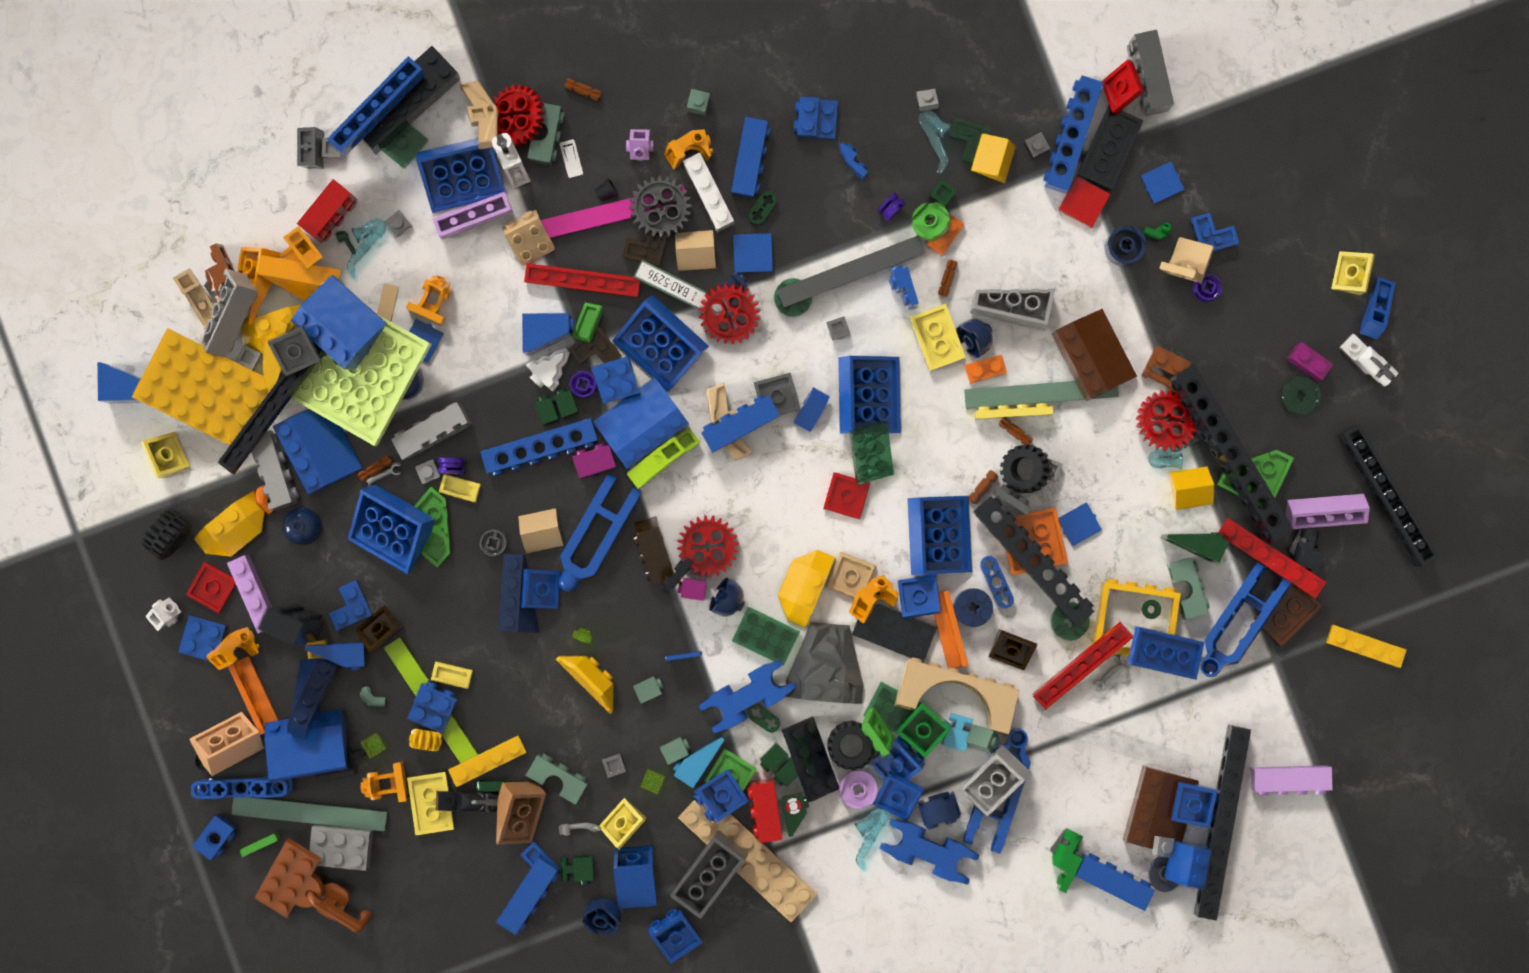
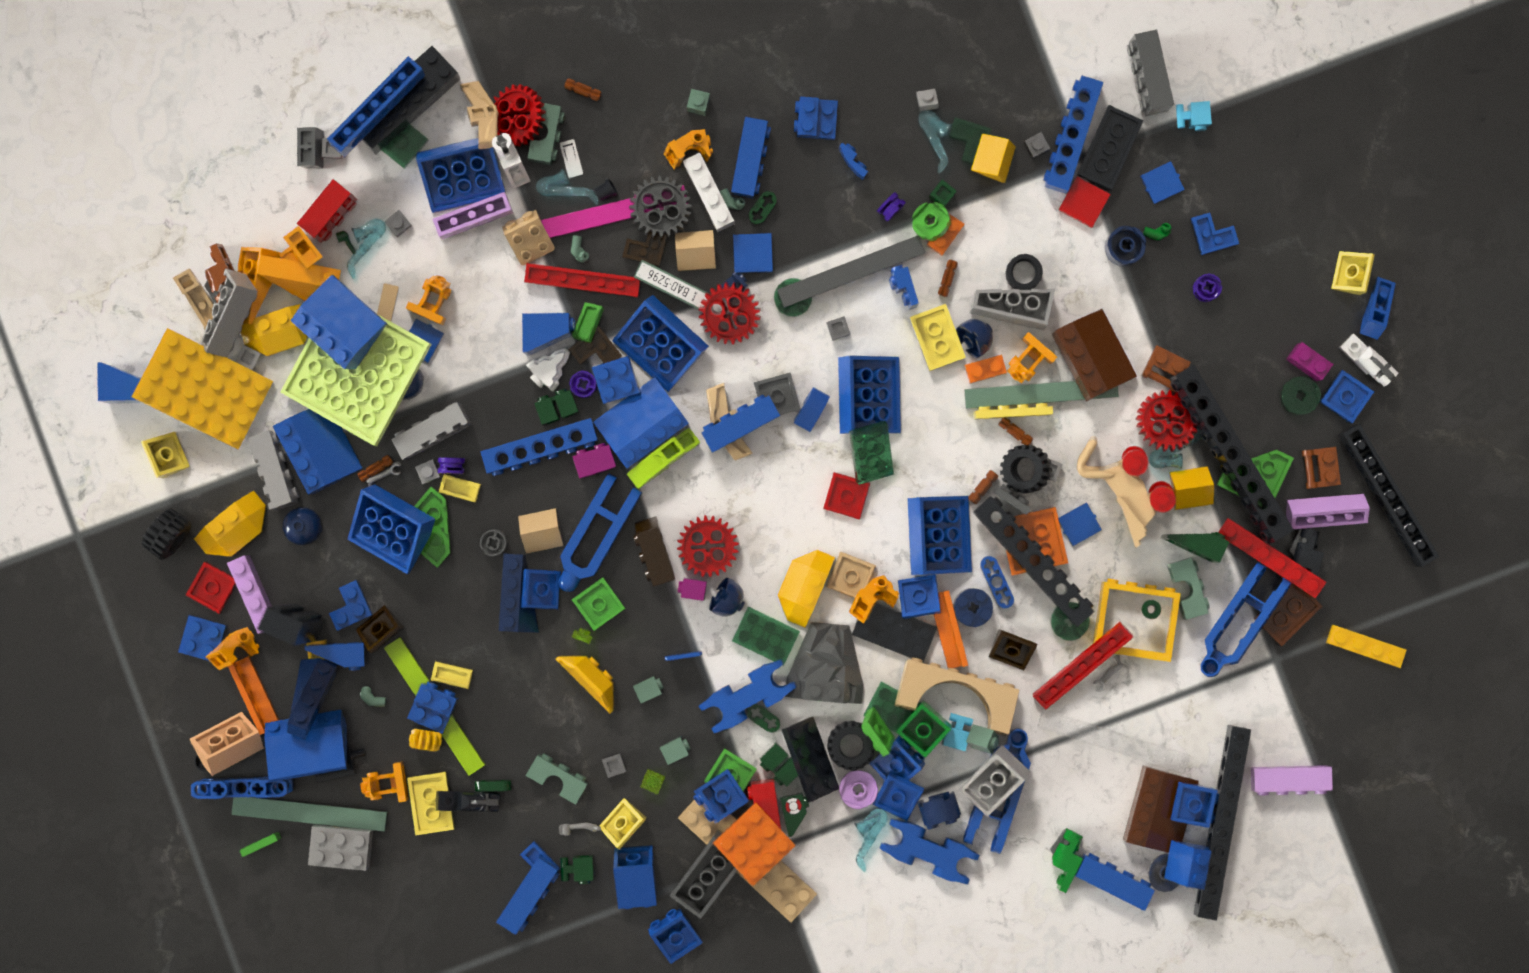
white brick [145,597,181,631] -> none
blue brick [192,813,238,860] -> none
black plate [217,341,325,475] -> none
orange arm [255,486,273,515] -> none
dark orange plate [255,838,372,933] -> none
yellow slope [263,316,293,393] -> none
dark grey plate [267,325,321,376] -> none
clear neon green plate [360,732,387,759] -> none
yellow plate [448,736,526,787] -> none
medium nougat slope [496,781,546,845] -> none
dark blue cylinder [582,898,622,936] -> none
lavender brick [626,129,654,161] -> none
black plate [662,557,693,596] -> none
dark azure slope [673,736,725,788] -> none
red plate [1102,59,1144,114] -> none
blue plate [1127,626,1205,680] -> none
light grey plate [1152,836,1174,858] -> none
tan bracket [1159,237,1214,283] -> none
none -> clear light blue piece [536,168,599,205]
none -> sand green arm [571,235,589,263]
none -> bright green plate [572,577,625,631]
none -> orange plate [713,802,796,886]
none -> sand green arm [720,188,745,211]
none -> black tyre [1005,254,1043,290]
none -> light orange tile [1007,332,1057,383]
none -> tan piece [1077,436,1176,548]
none -> medium azure brick [1176,101,1212,131]
none -> dark orange plate [1301,447,1341,489]
none -> blue plate [1320,370,1374,423]

